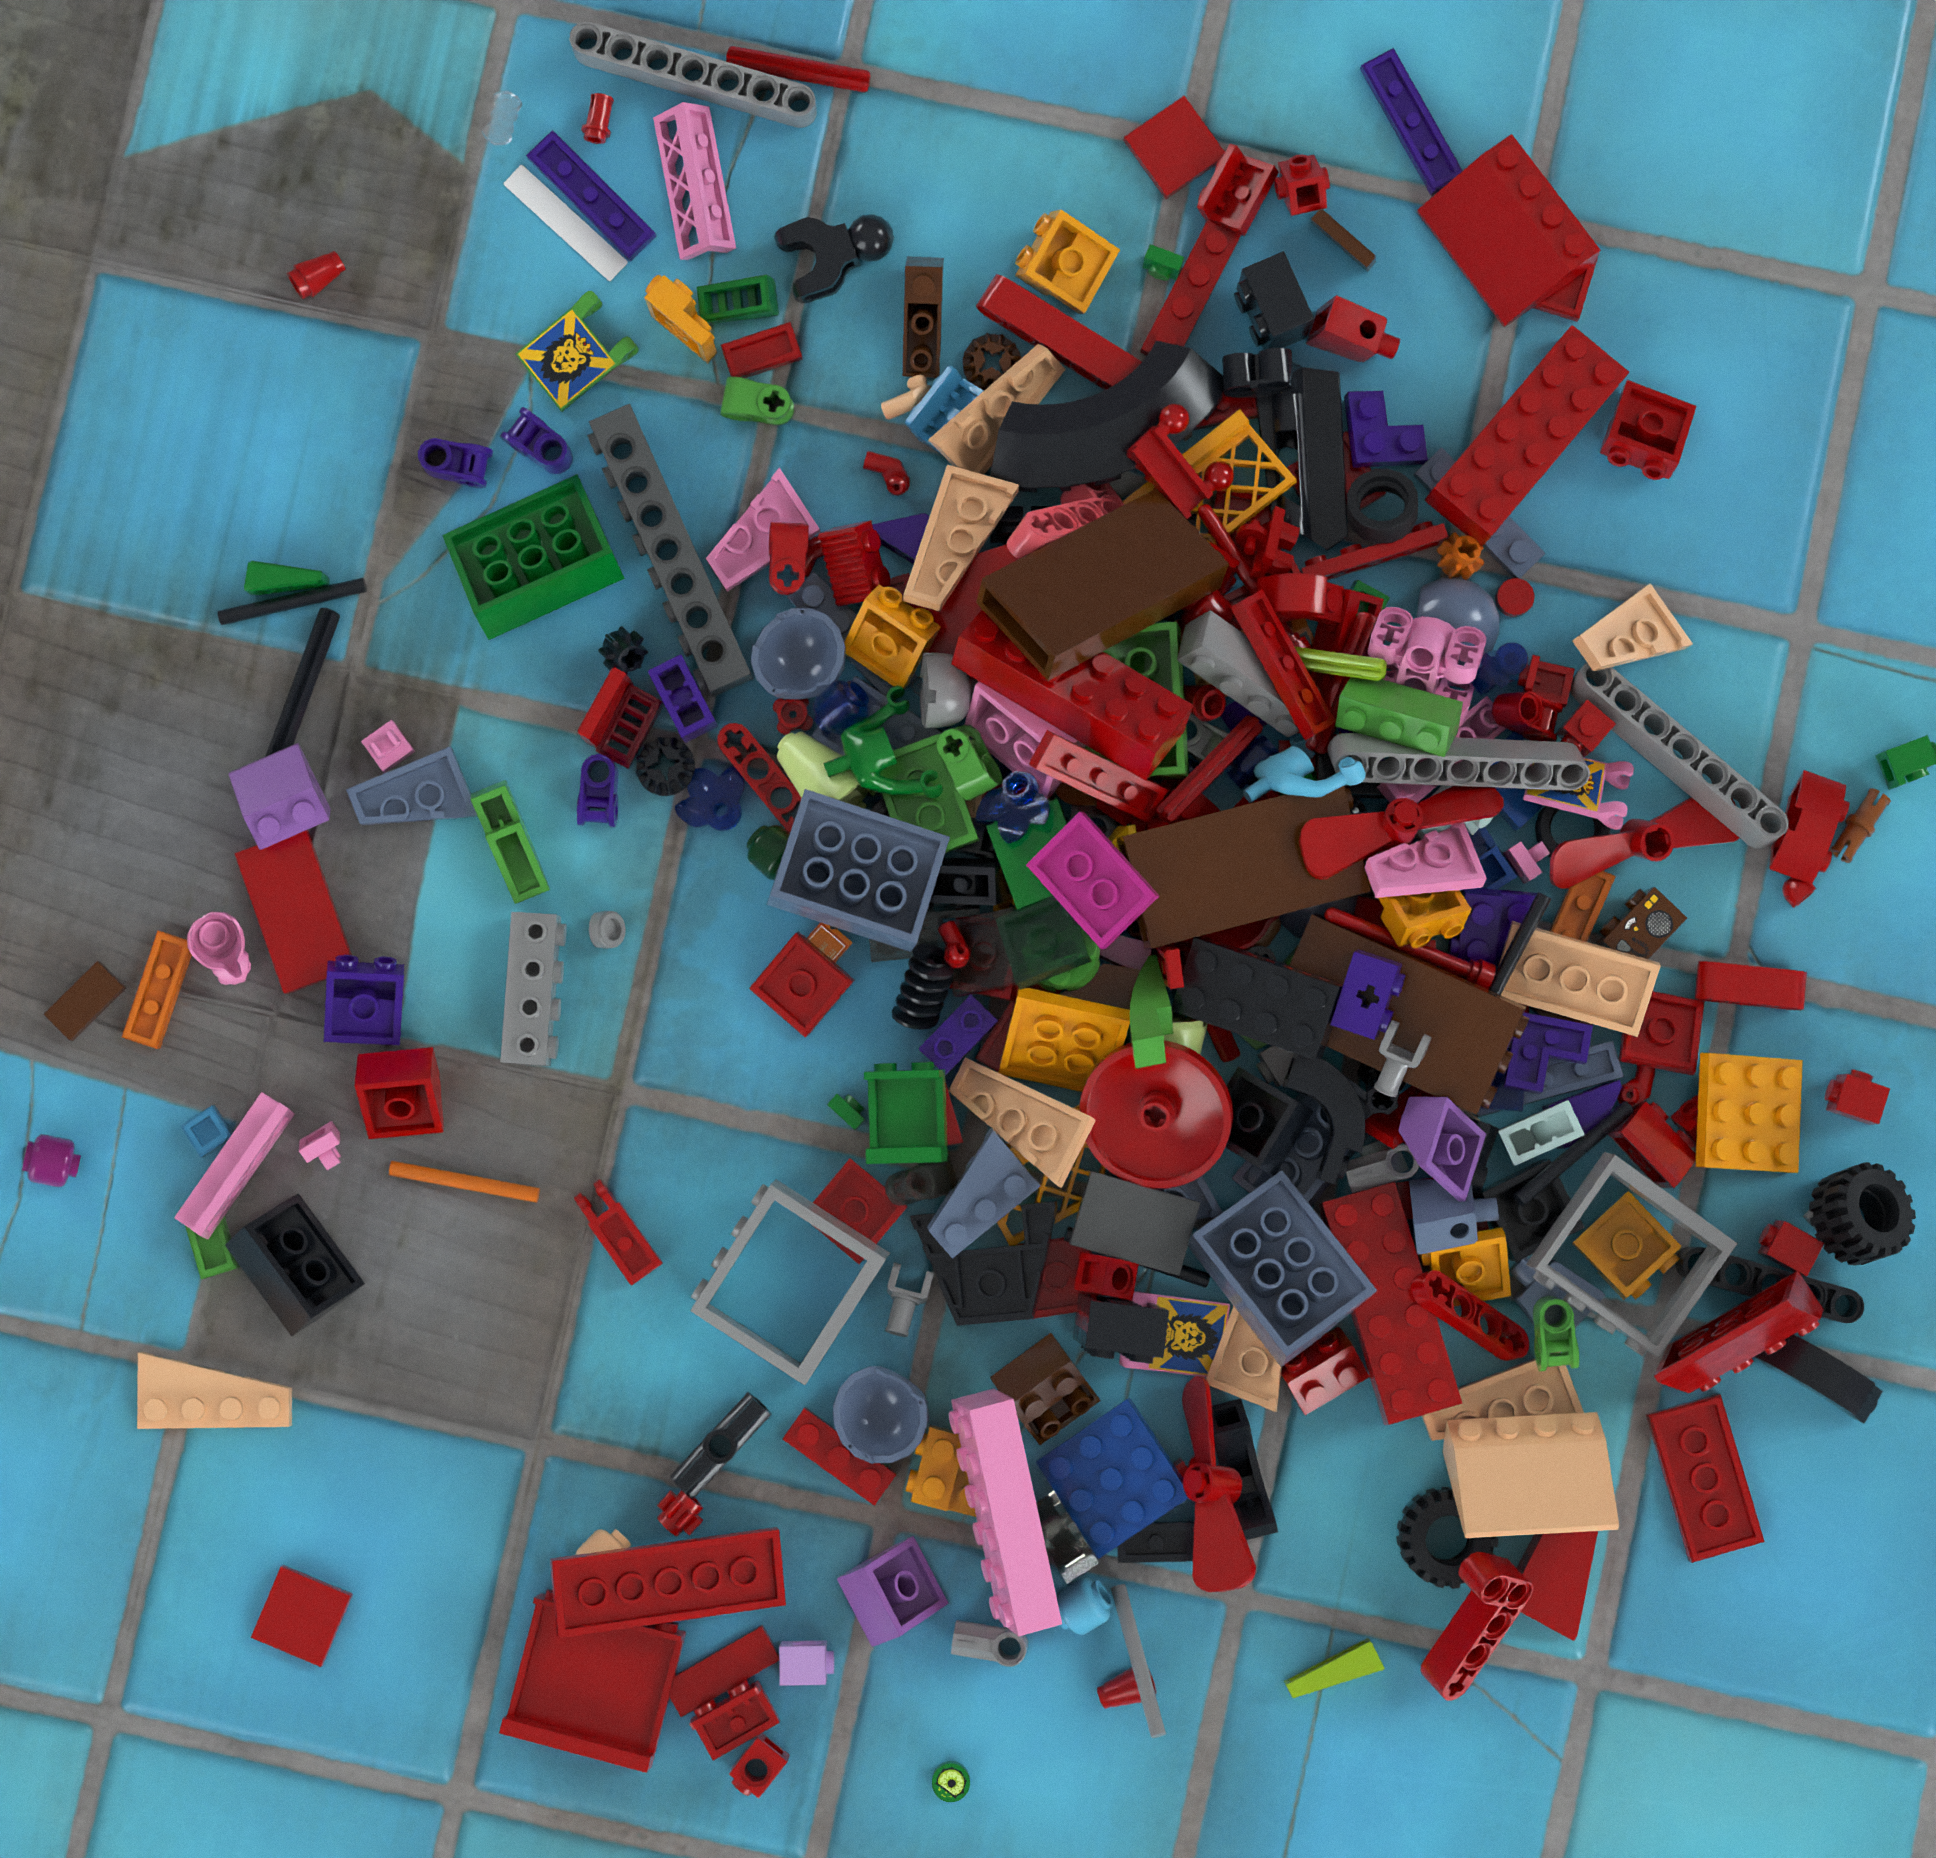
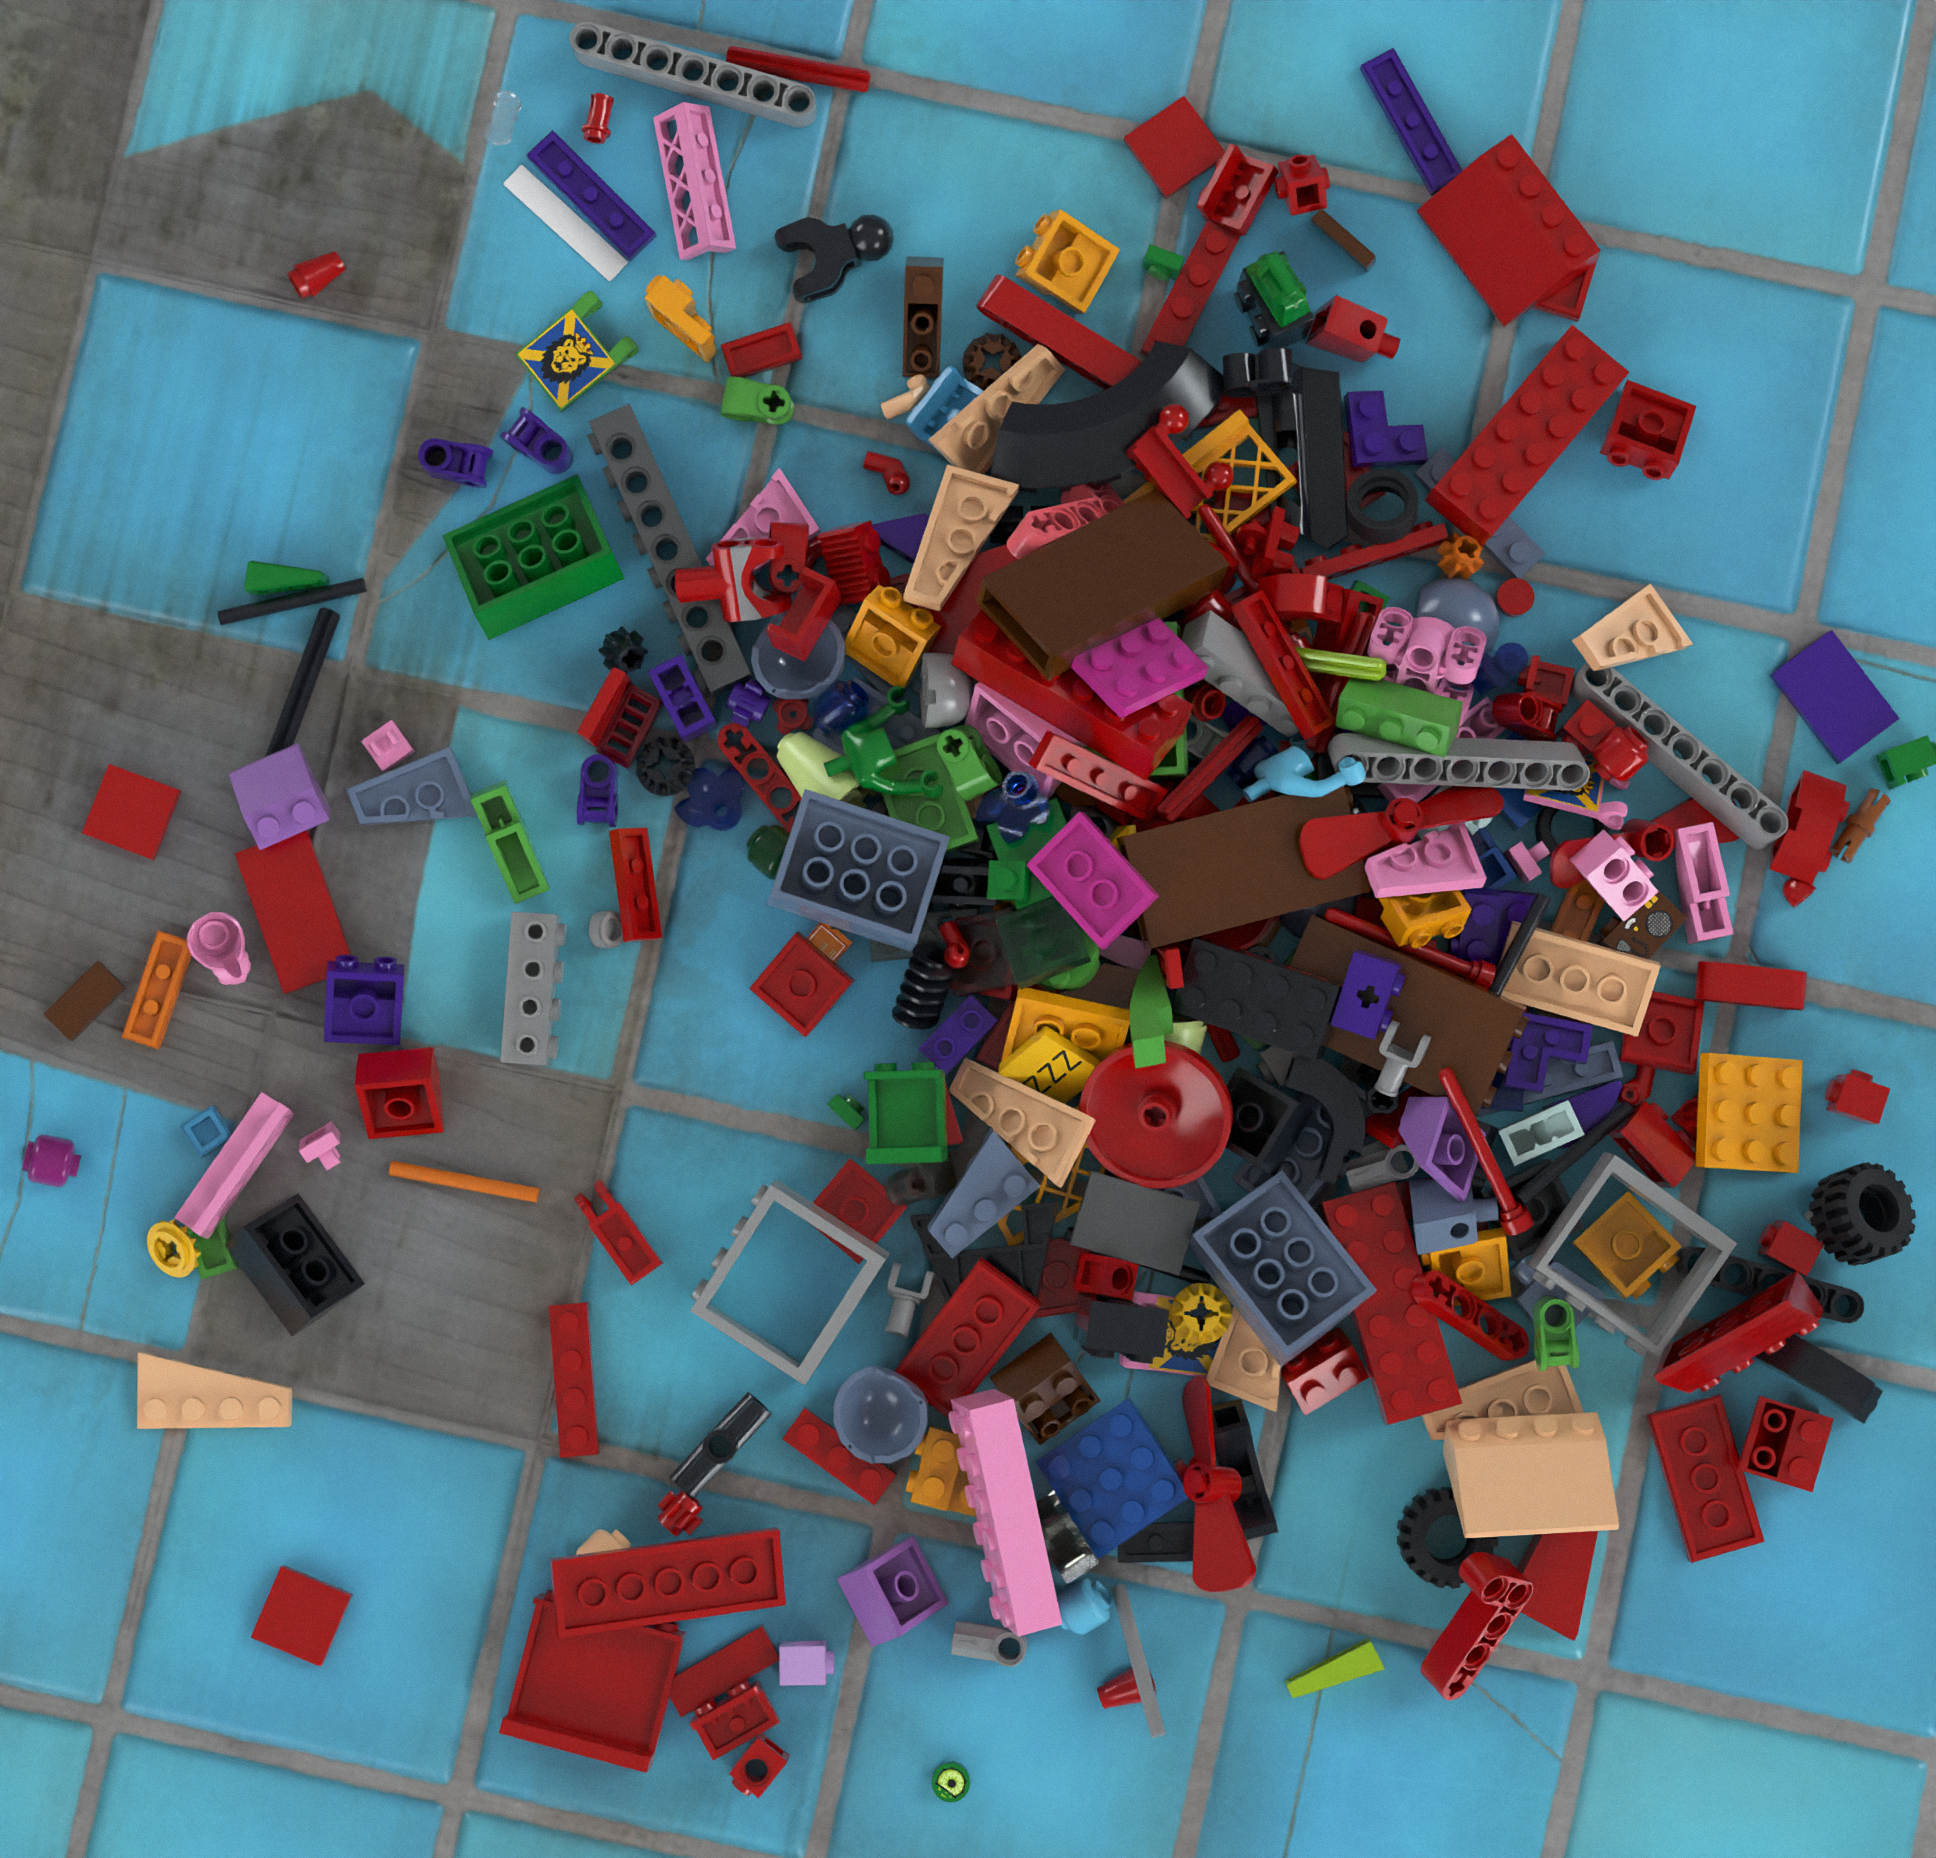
green slope [697,274,779,324] -> none
none -> red tile [82,764,181,860]
none -> yellow gear [147,1219,201,1278]
none -> red plate [549,1302,600,1458]
none -> red plate [609,827,662,942]
none -> red connector [675,538,792,622]
none -> dark purple gear [726,678,772,728]
none -> red panel [766,567,842,662]
none -> red tile [894,1257,1042,1419]
none -> green plate [987,860,1030,901]
none -> yellow tile [998,1025,1101,1104]
none -> dark pink plate [1071,618,1209,718]
none -> yellow gear [1171,1283,1232,1344]
none -> green piece [1246,251,1310,328]
none -> red piece [1438,1067,1534,1236]
none -> bright pink brick [1569,830,1659,921]
none -> red head [1592,726,1649,782]
none -> bright pink slope [1675,822,1734,945]
none -> red slope [1737,1395,1834,1493]
none -> dark purple tile [1769,629,1900,764]

